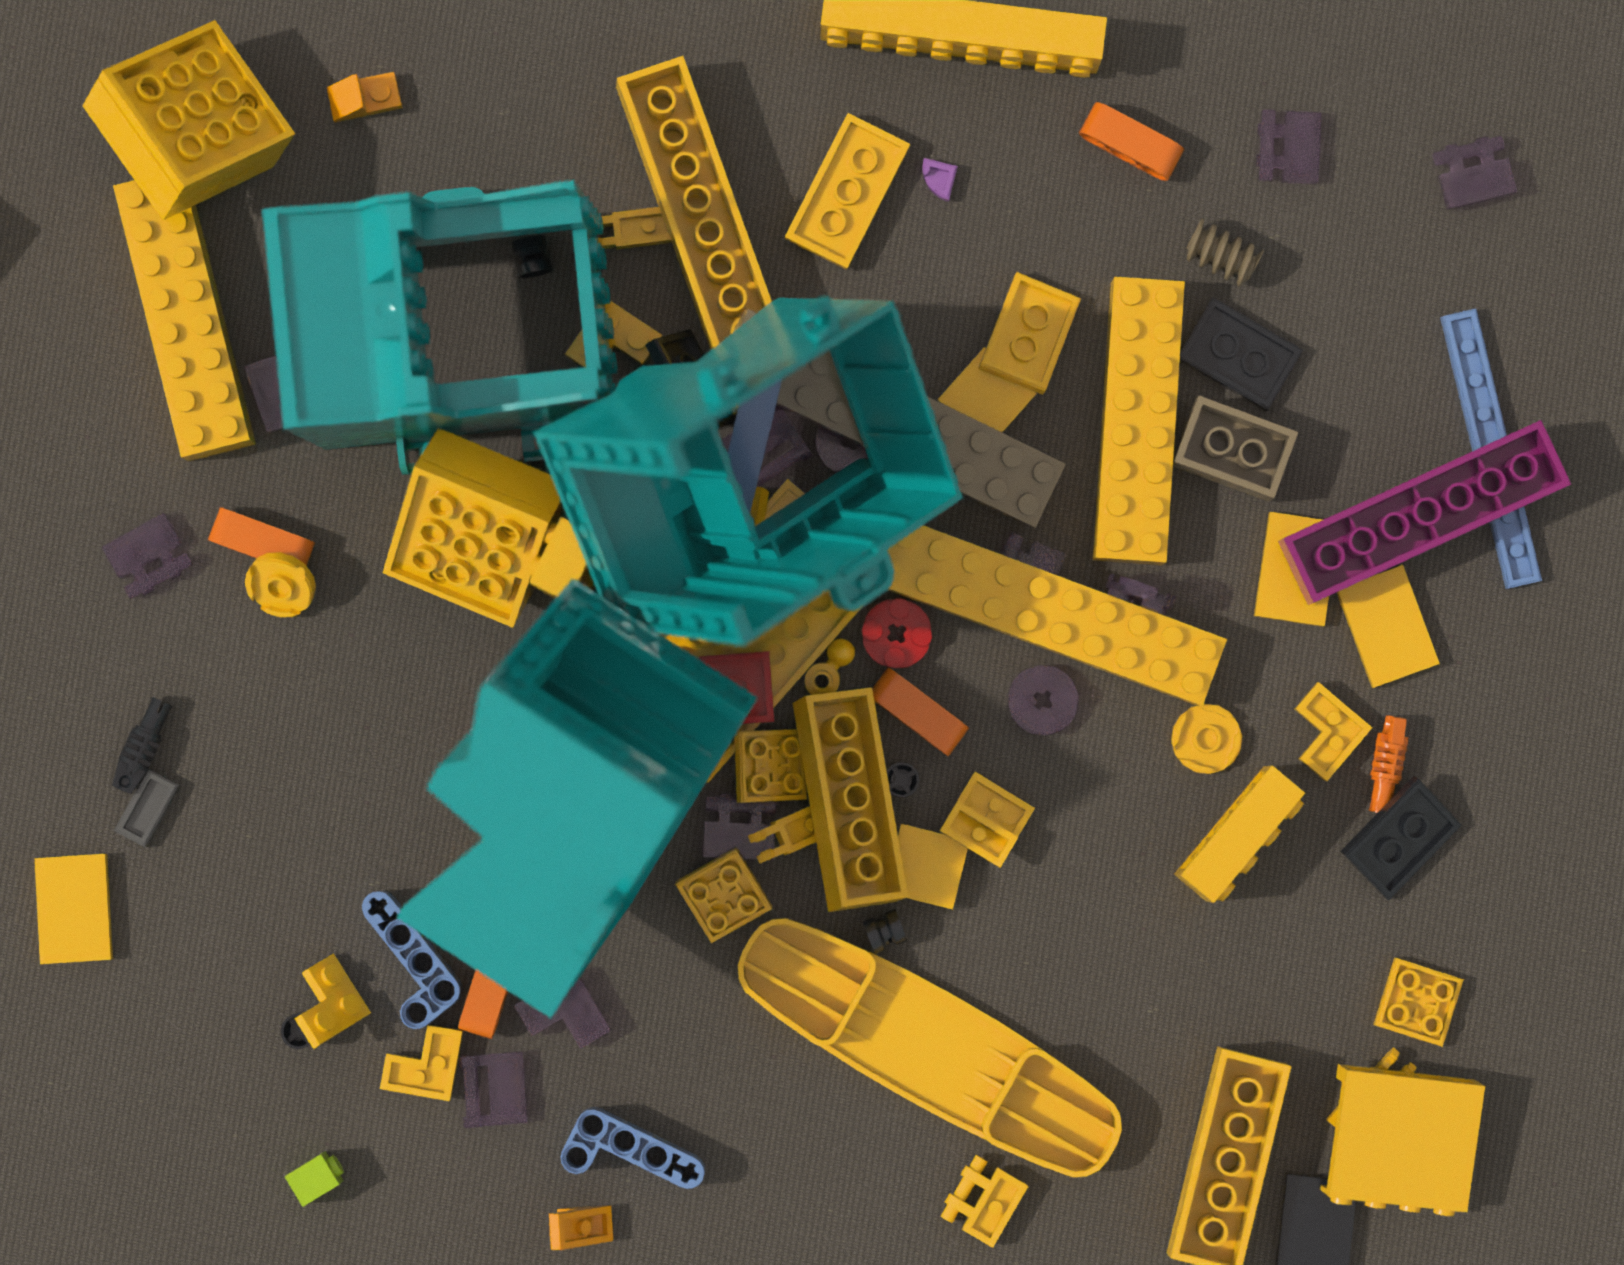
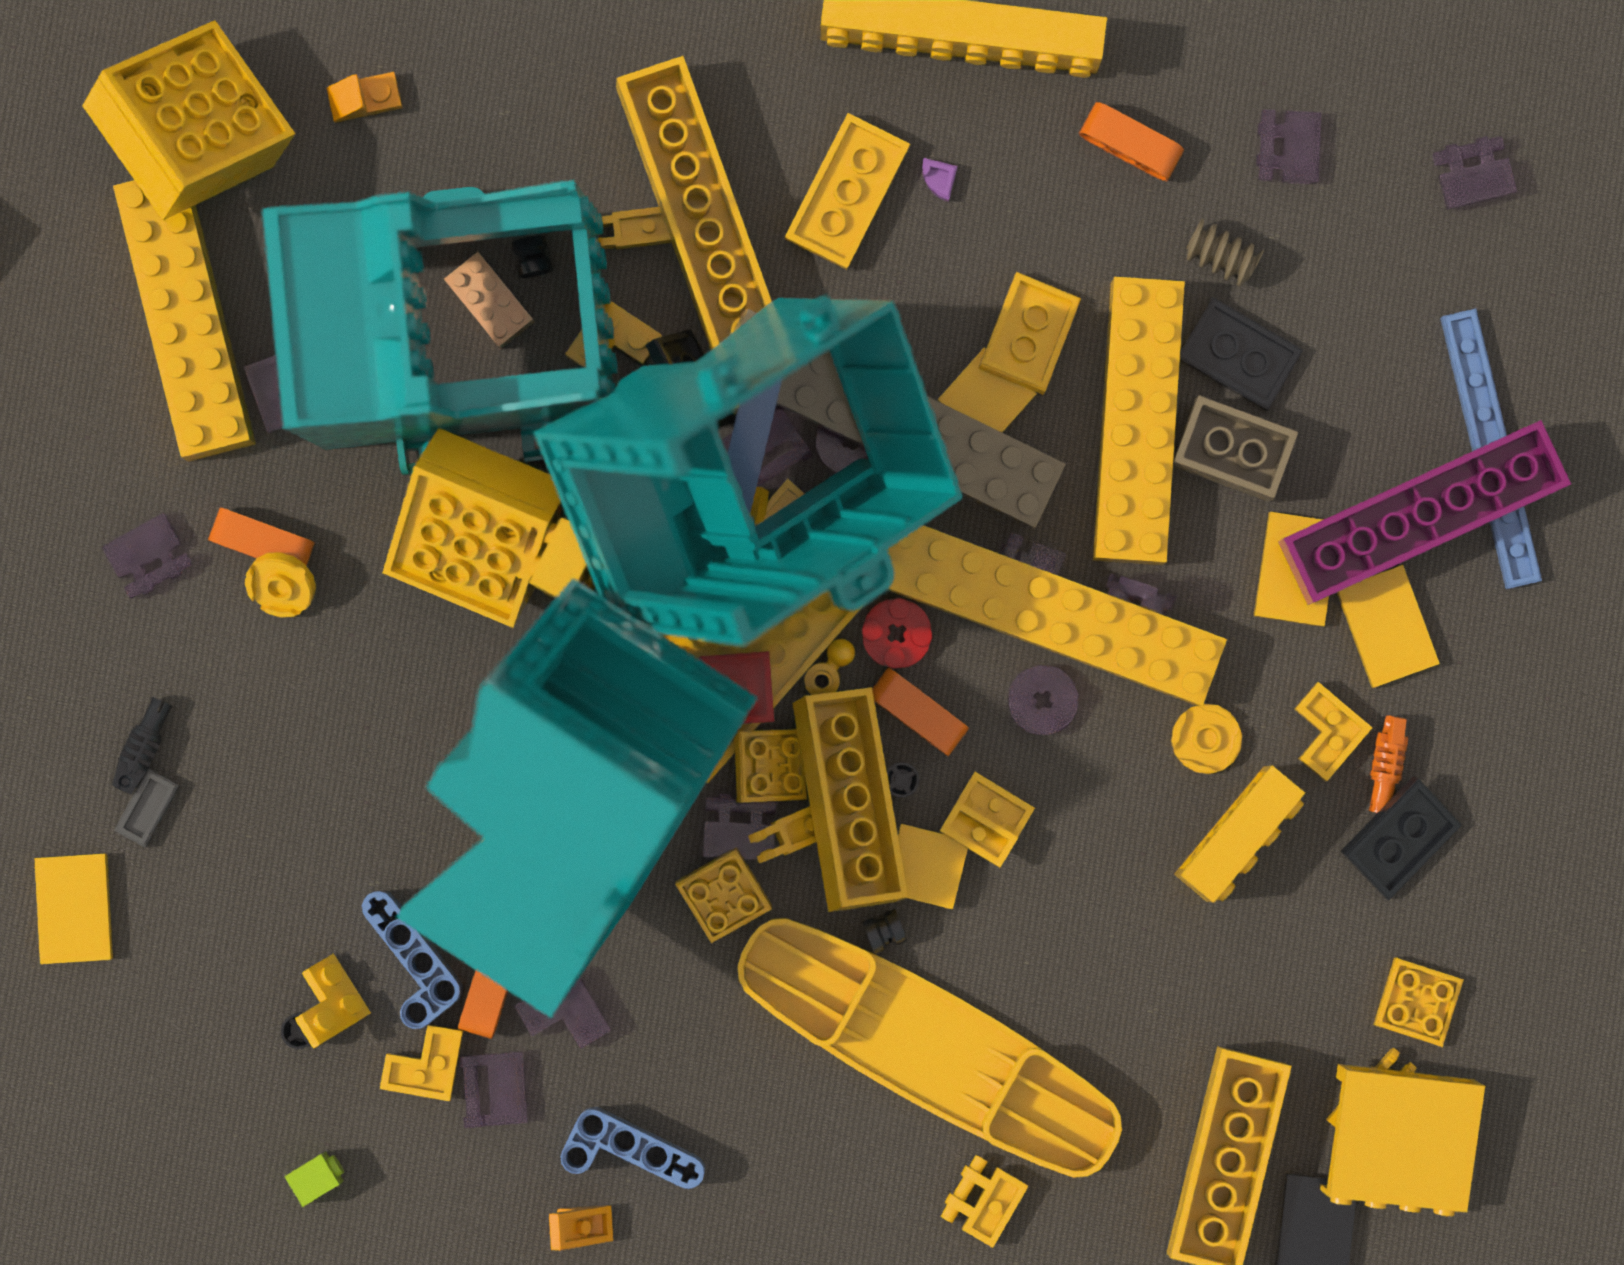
none -> light nougat piece [444,252,534,349]

